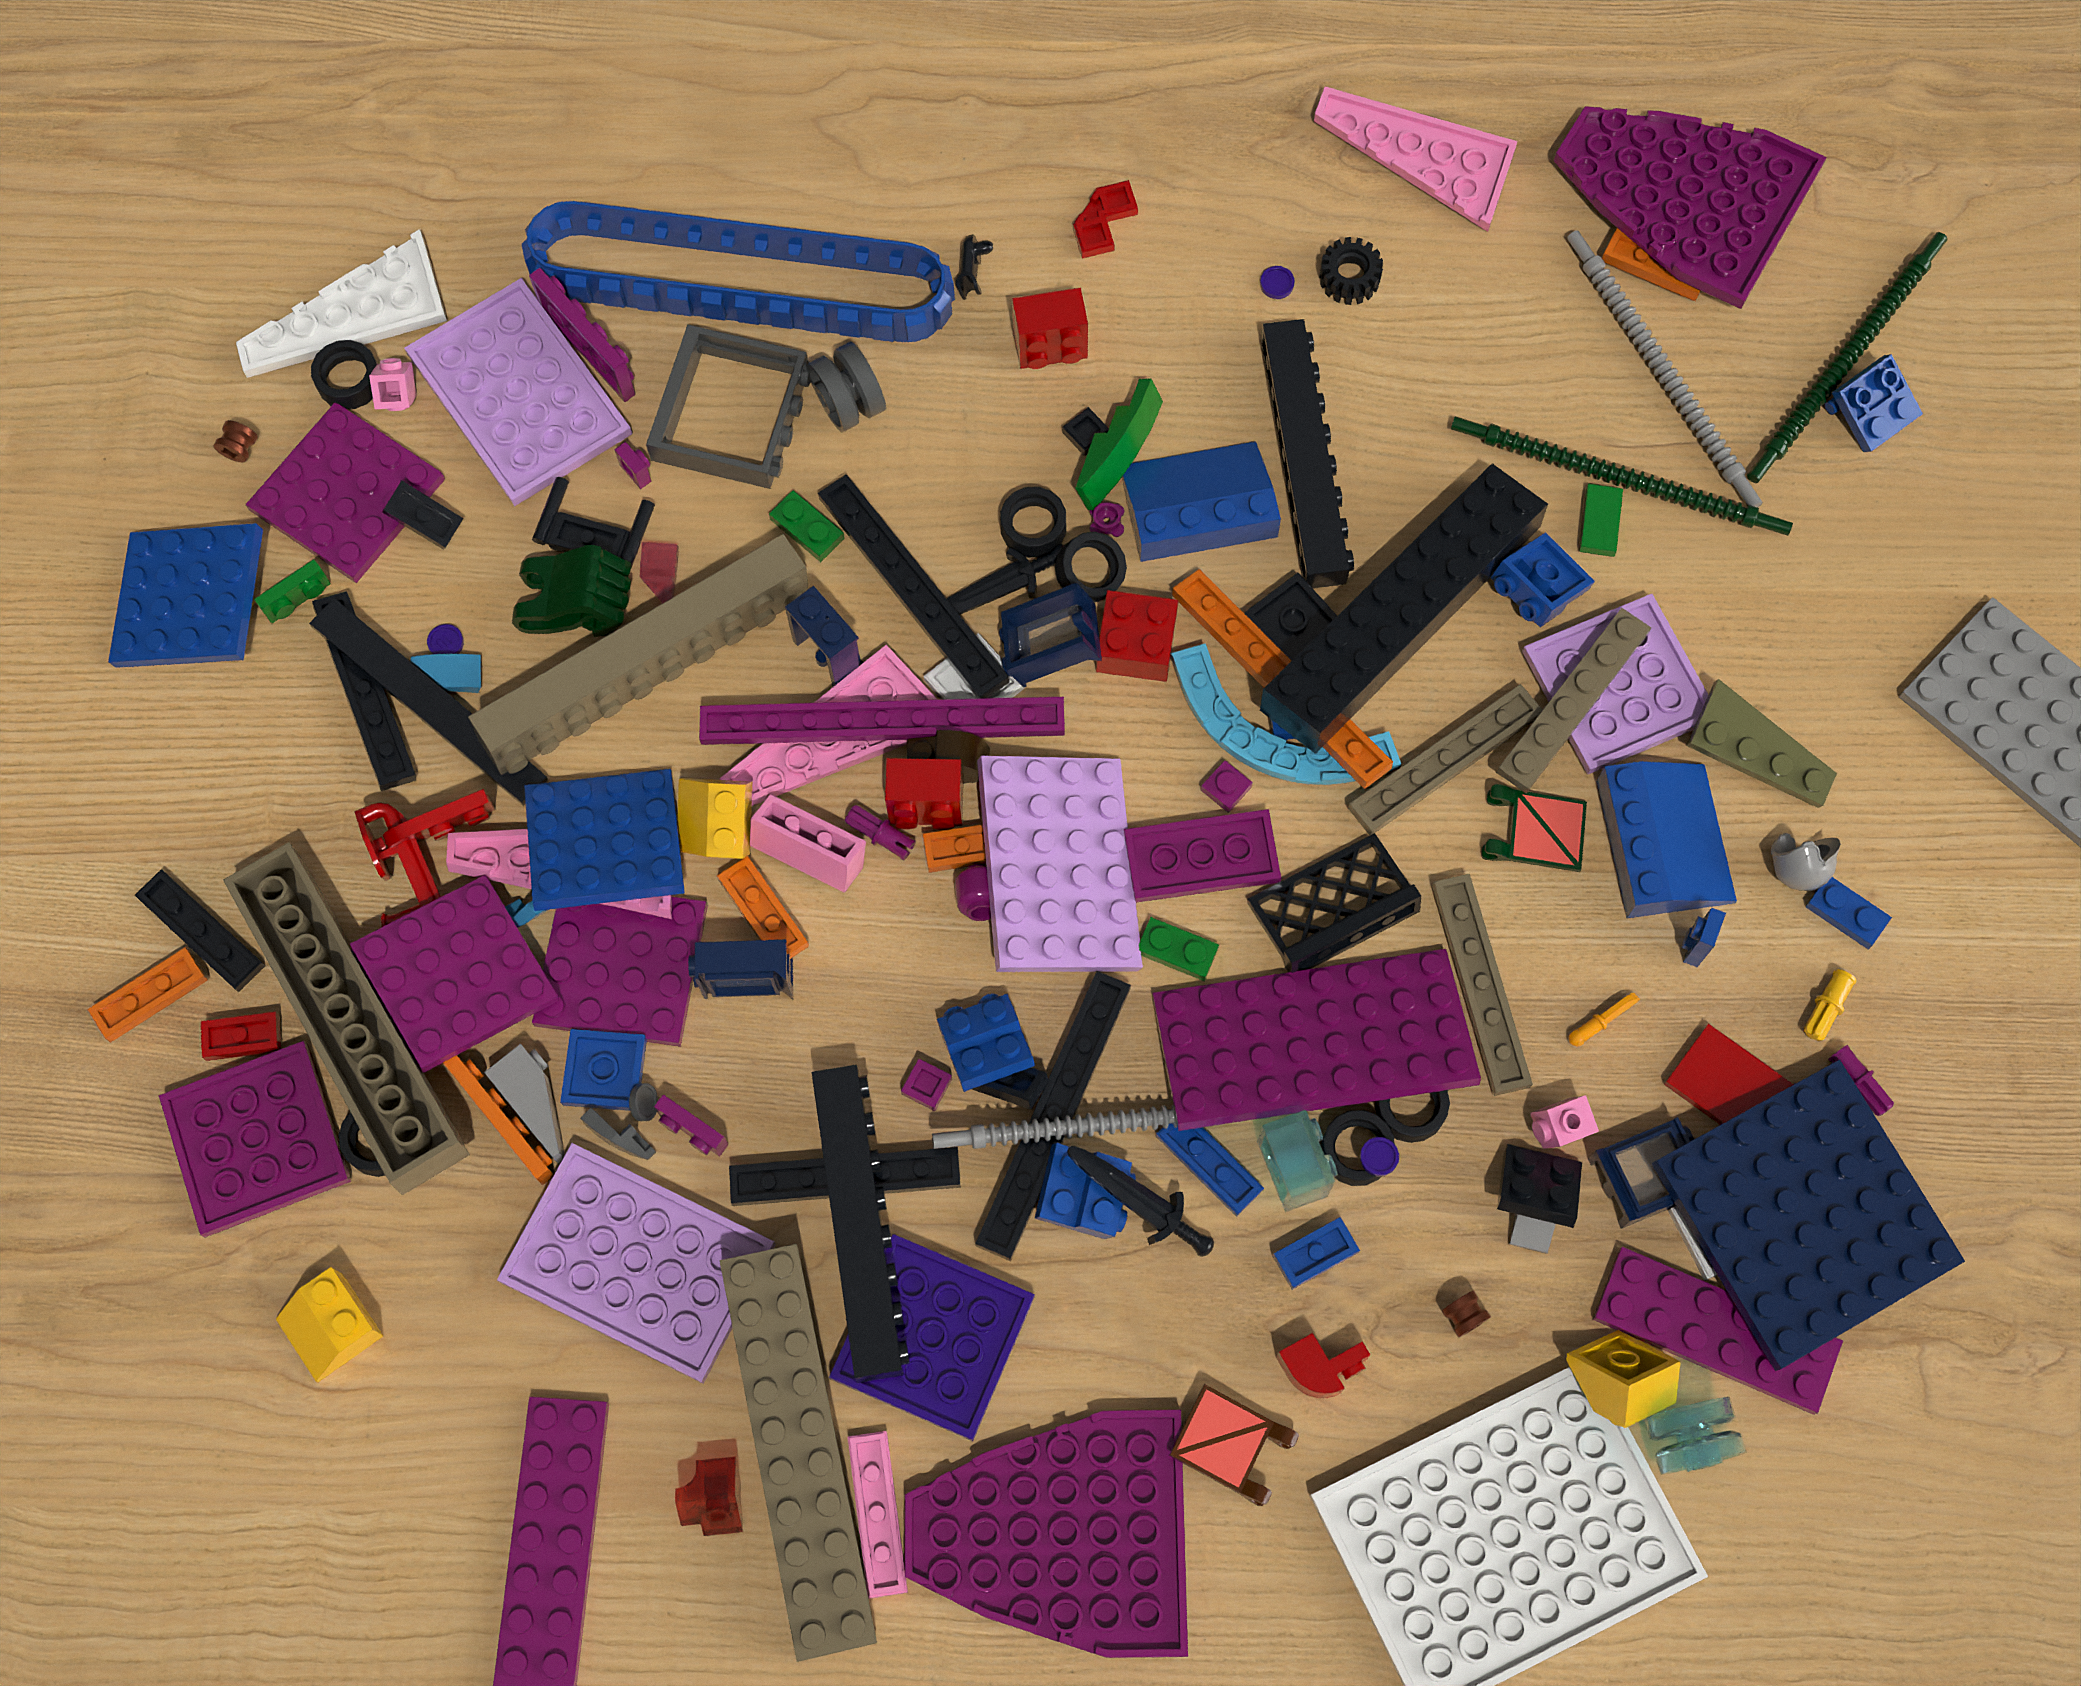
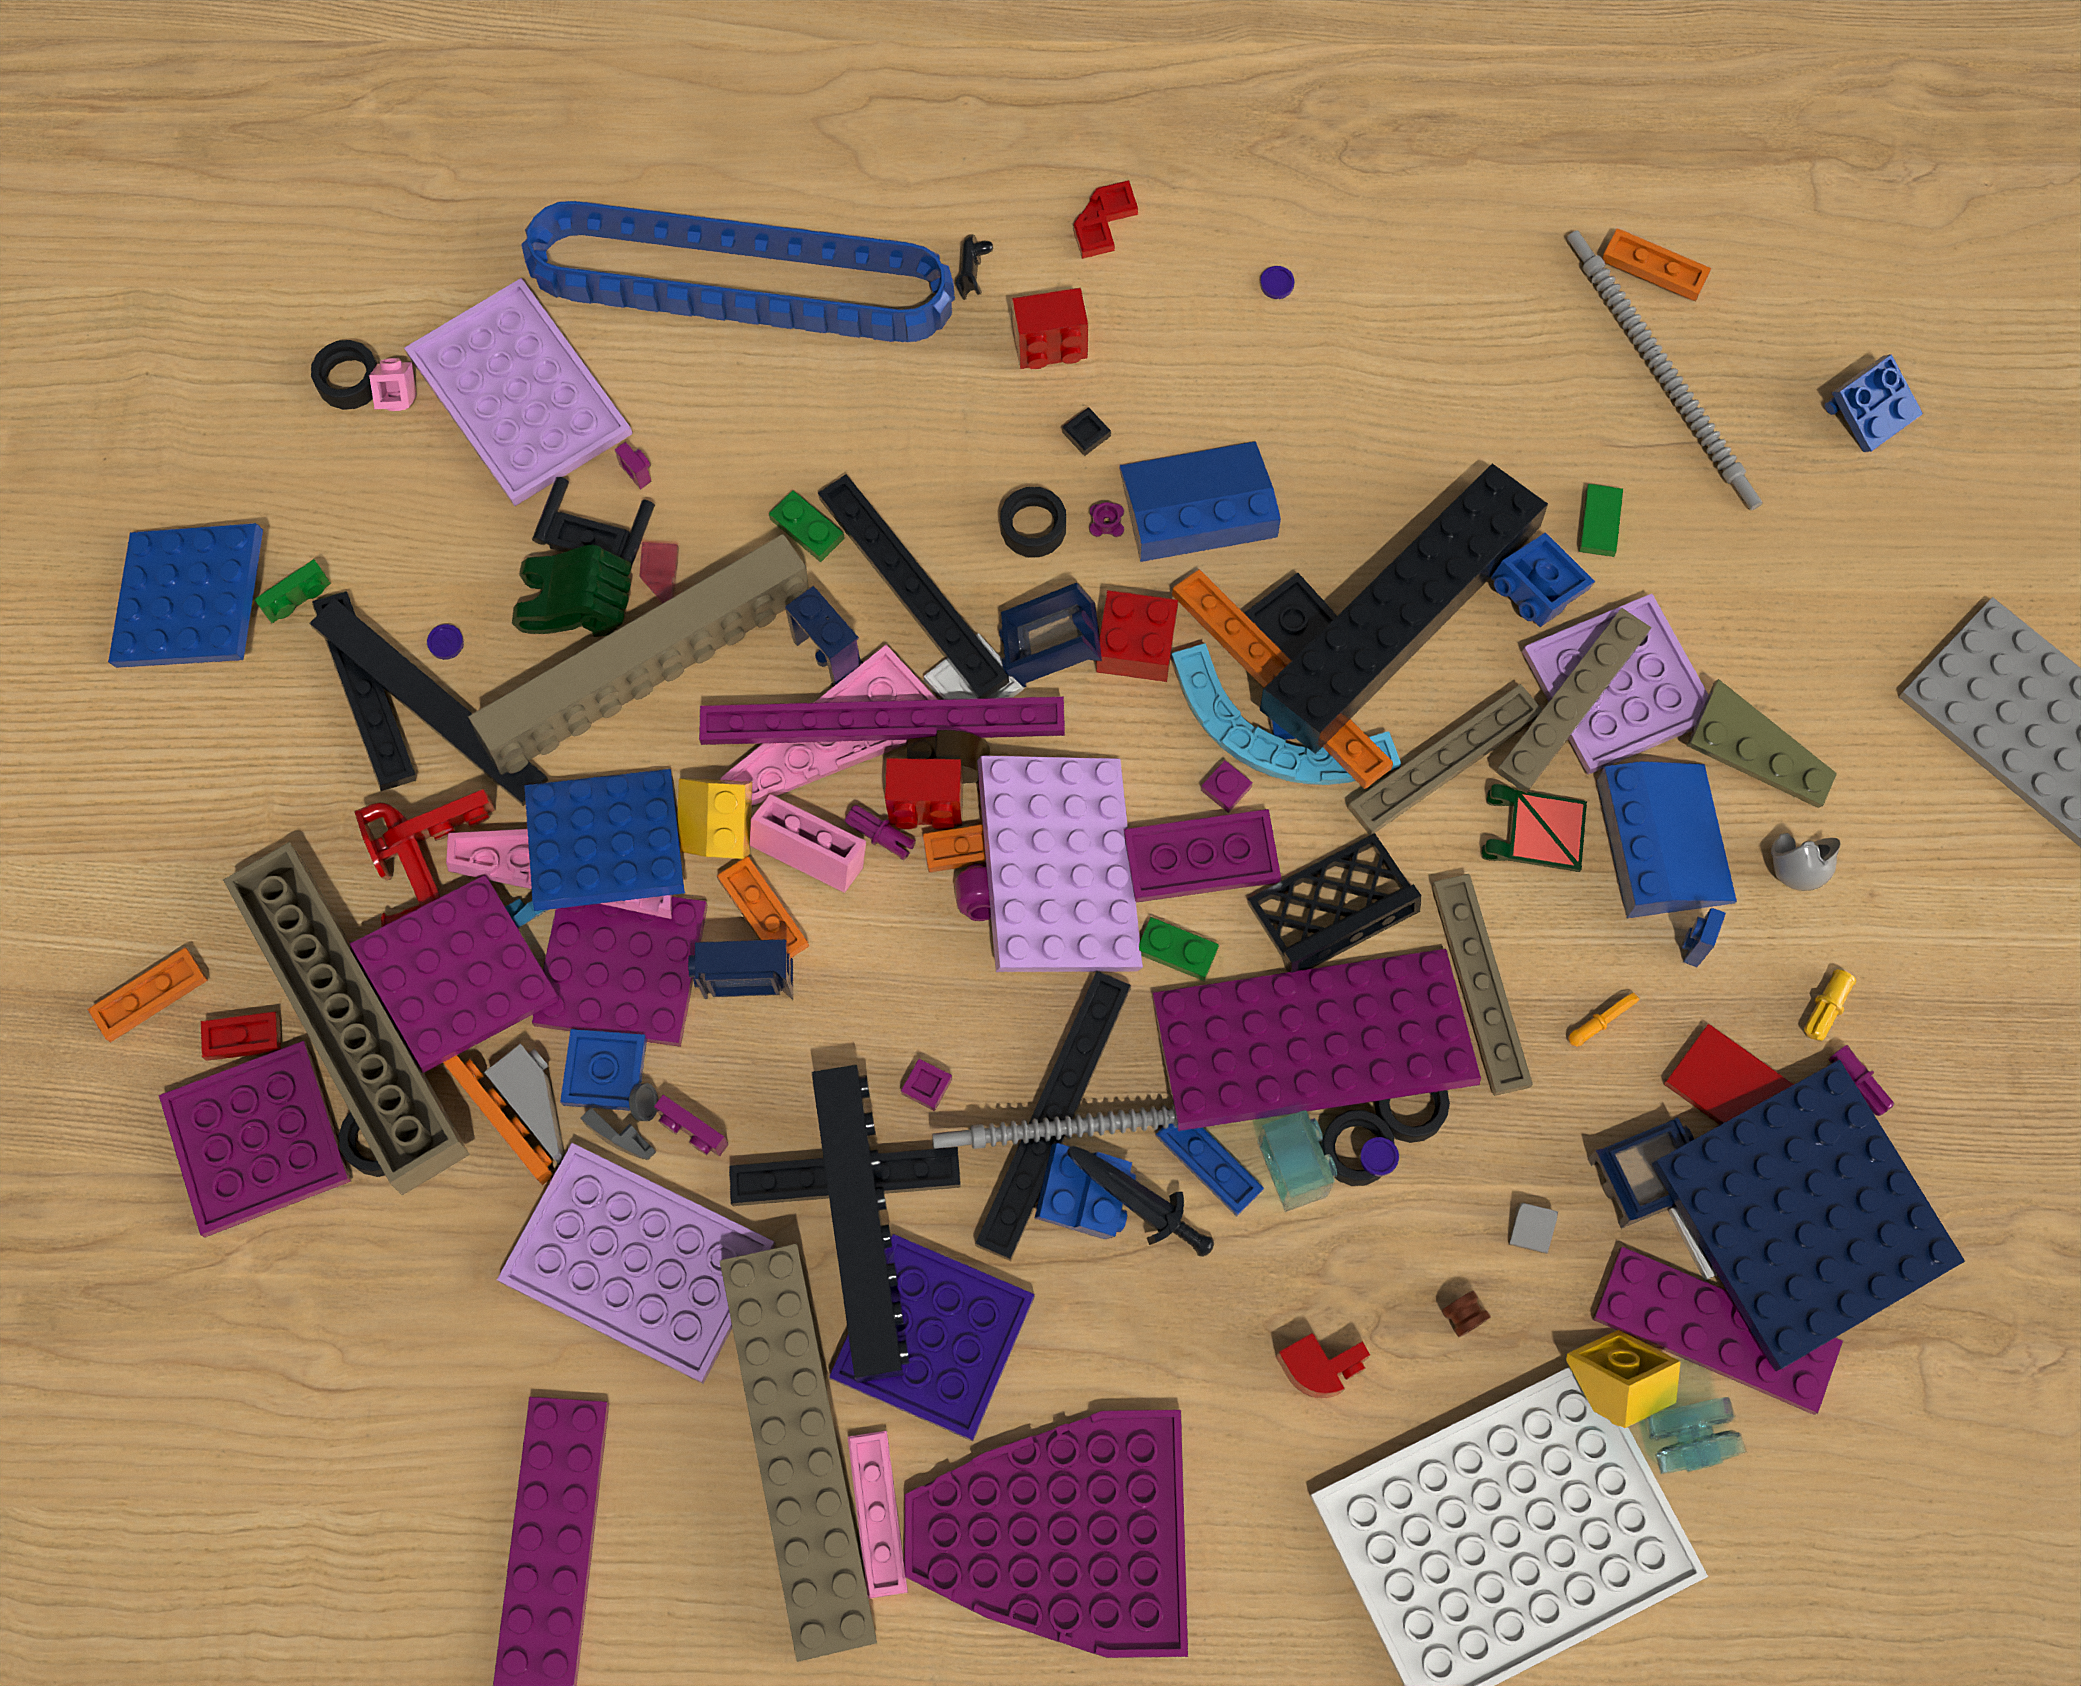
black tile [135,869,265,993] -> none
copper wheel [213,420,258,463] -> none
white wing [236,229,447,378] -> none
magenta plate [245,403,445,583] -> none
yellow slope [276,1267,383,1383] -> none
black plate [382,480,464,550] -> none
dark azure slope [409,654,481,693] -> none
magenta plate [529,268,636,402] -> none
dark grey window [646,324,811,489] -> none
clear red brick [675,1456,743,1536] -> none
dark grey wheel [806,341,886,433] -> none
blue plate [937,994,1035,1092] -> none
black sword [947,544,1064,615] -> none
black plate [972,1067,1049,1110] -> none
black tyre [1055,532,1127,602] -> none
green slope [1075,378,1163,510] -> none
coral flag [1169,1384,1299,1506] -> none
black brick [1261,319,1354,588] -> none
blue plate [1273,1217,1360,1290] -> none
bright pink wing [1314,87,1518,232] -> none
black tyre [1319,237,1383,305] -> none
dark green hose [1451,416,1793,536] -> none
black plate [1497,1144,1582,1228] -> none
bright pink brick [1530,1095,1599,1149] -> none
magenta wing [1554,106,1827,309] -> none
dark green hose [1747,232,1947,483] -> none
blue plate [1806,877,1892,950] -> none

